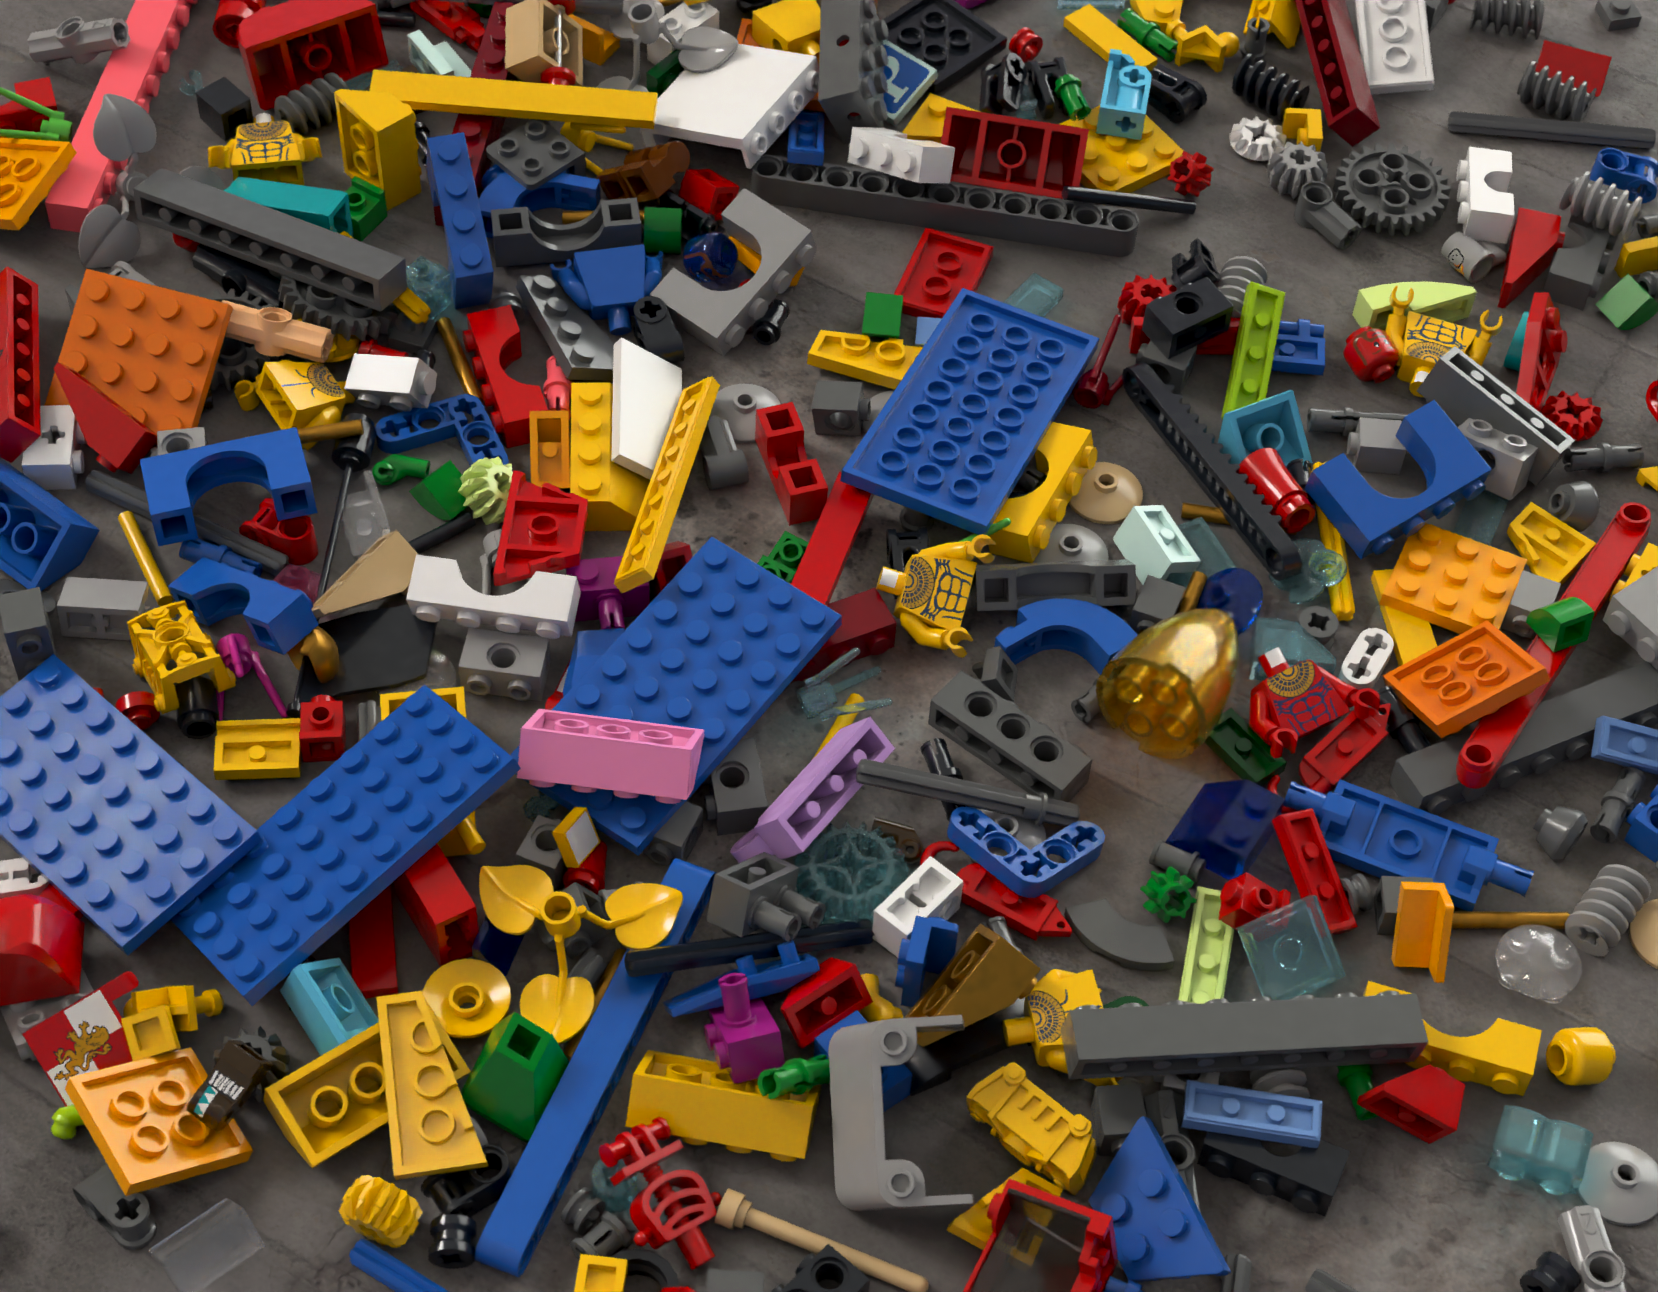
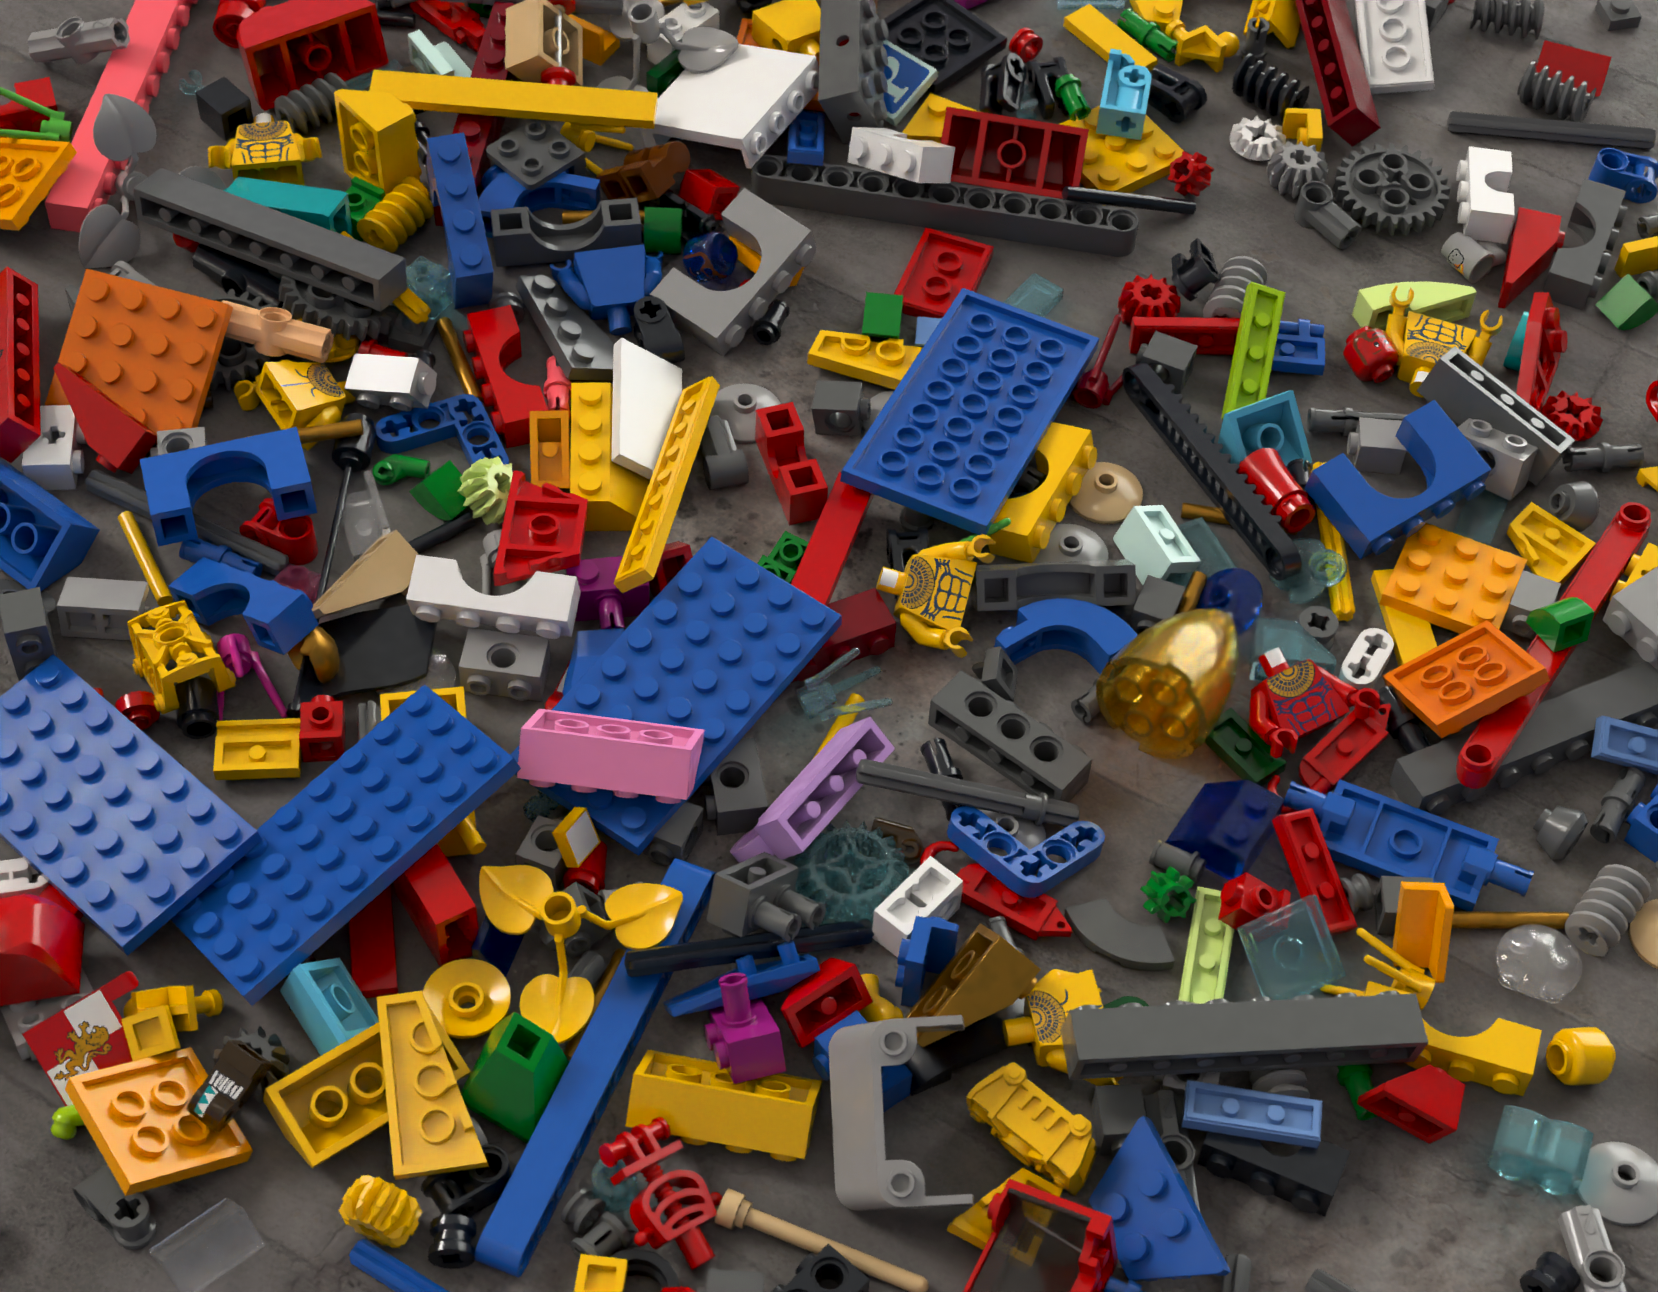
green pin [758,1054,830,1099] -> none
black brick [1142,277,1234,359] -> none
light grey piece [1559,171,1643,241] -> none
none -> yellow piece [357,176,434,253]
none -> yellow plant [1320,928,1435,1011]

